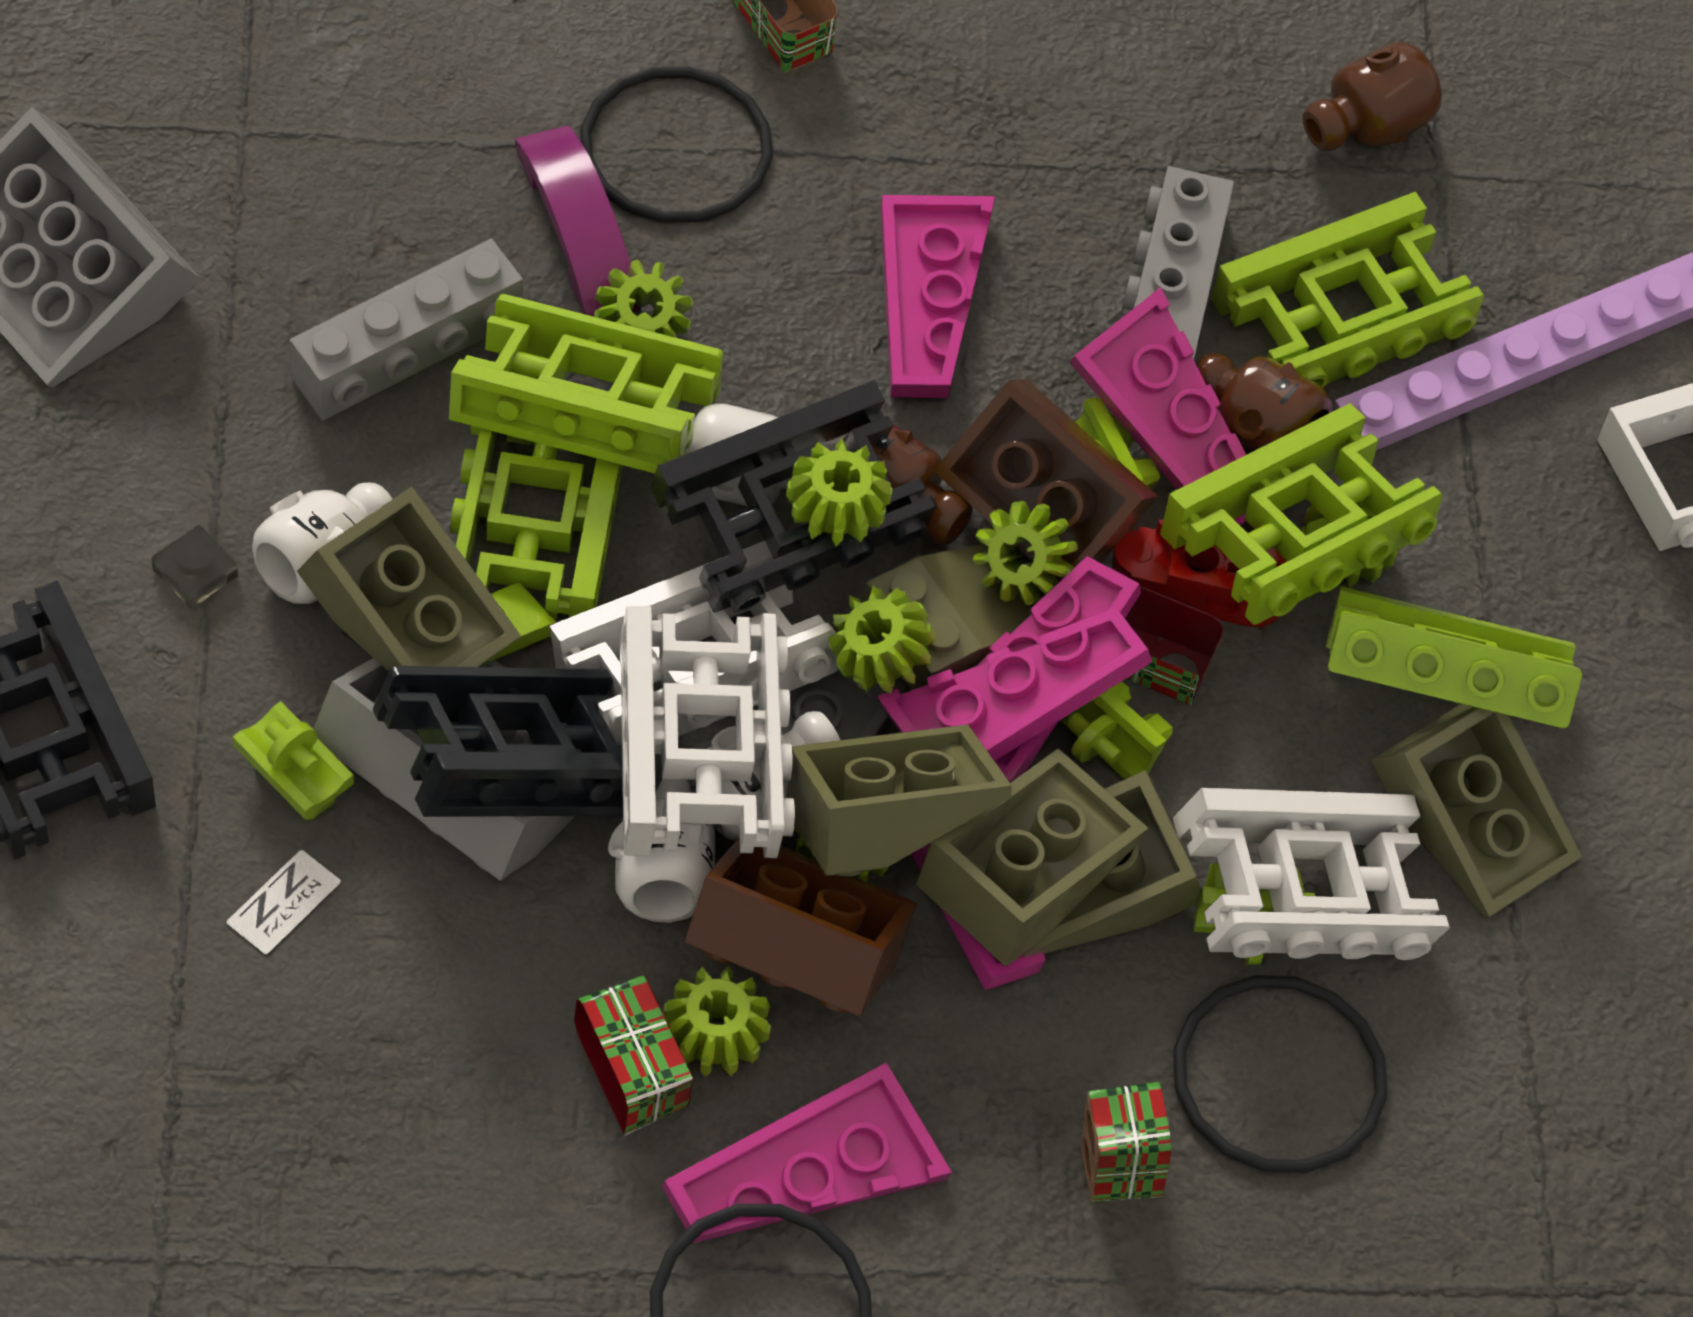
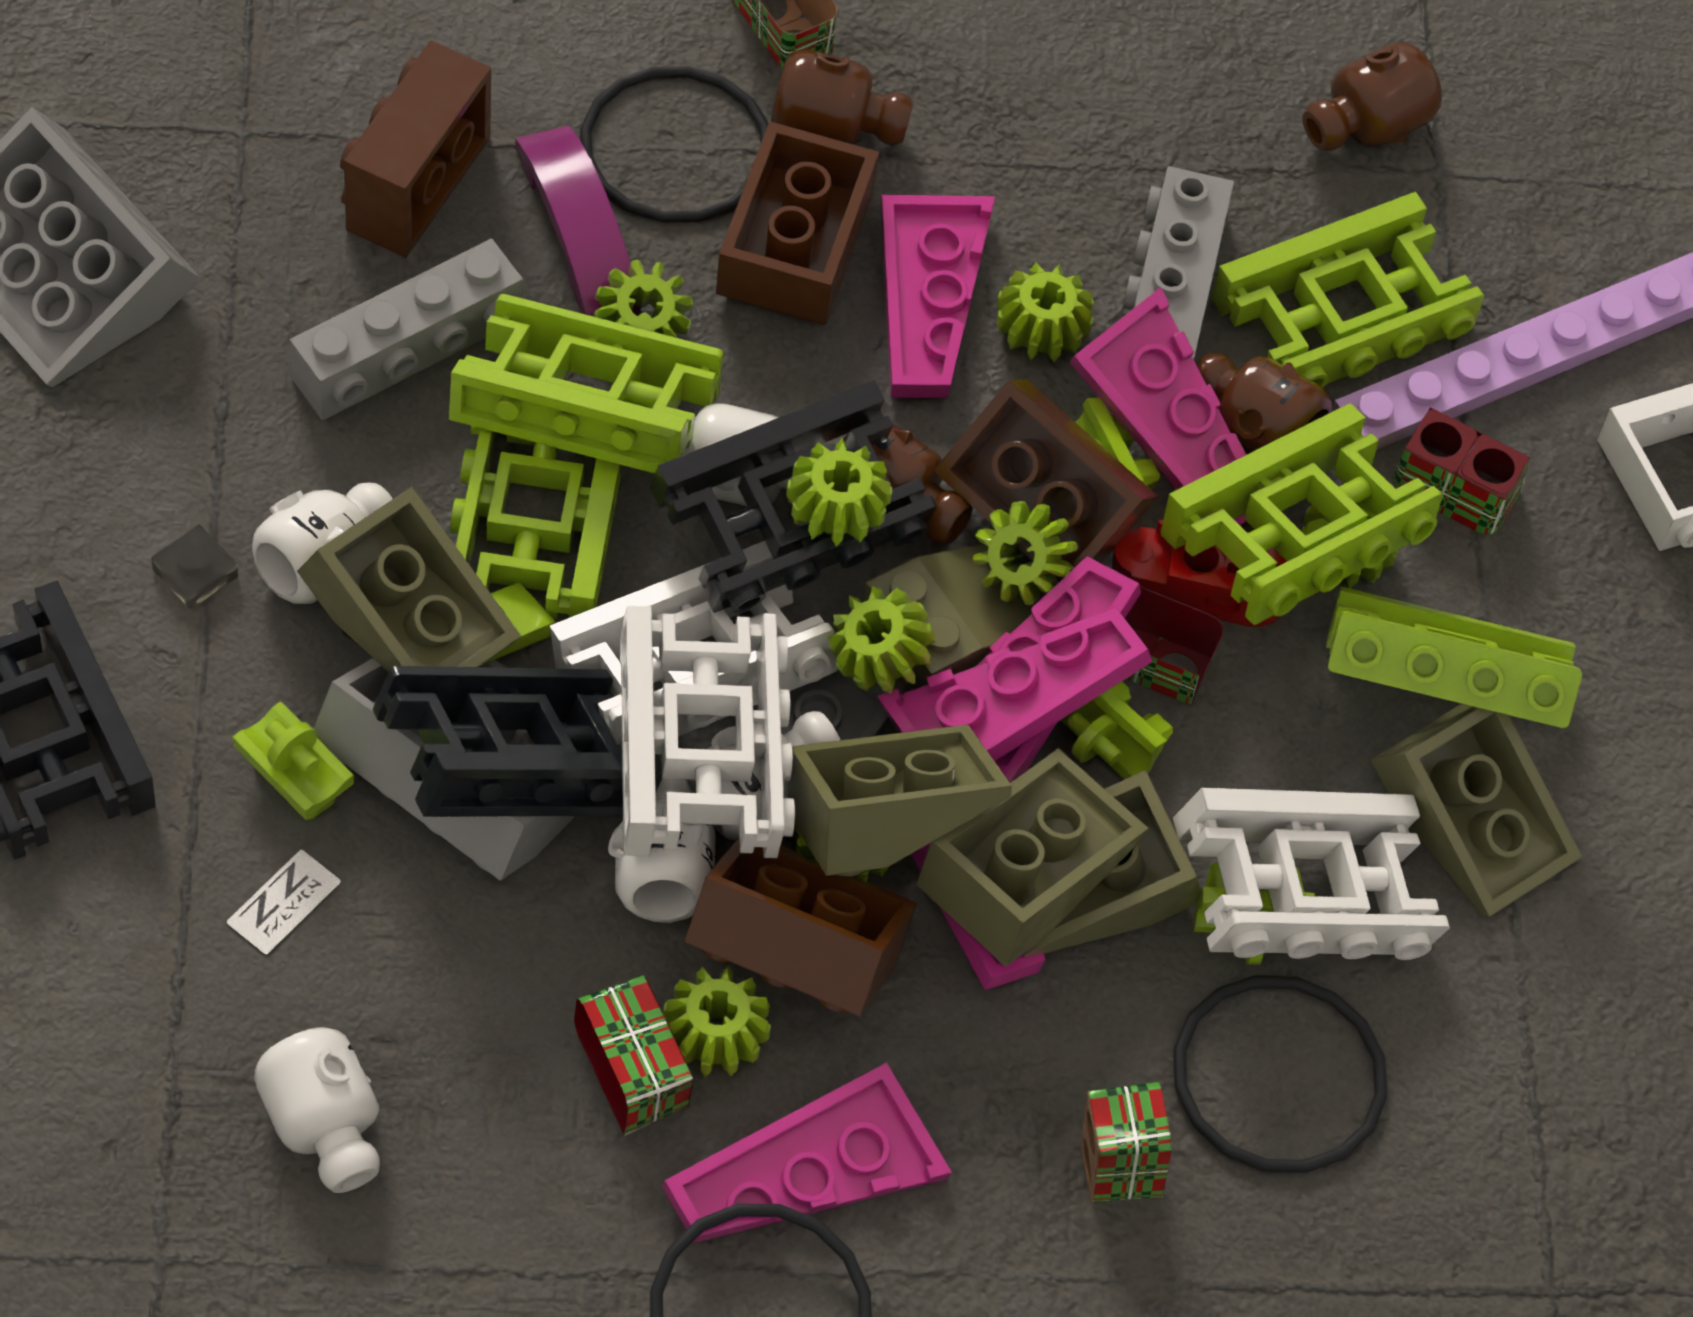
none -> white piece [254,1027,380,1193]
none -> reddish brown brick [340,40,491,258]
none -> reddish brown brick [716,121,879,325]
none -> reddish brown piece [771,49,913,145]
none -> lime gear [996,262,1094,362]
none -> piece [1392,407,1530,534]

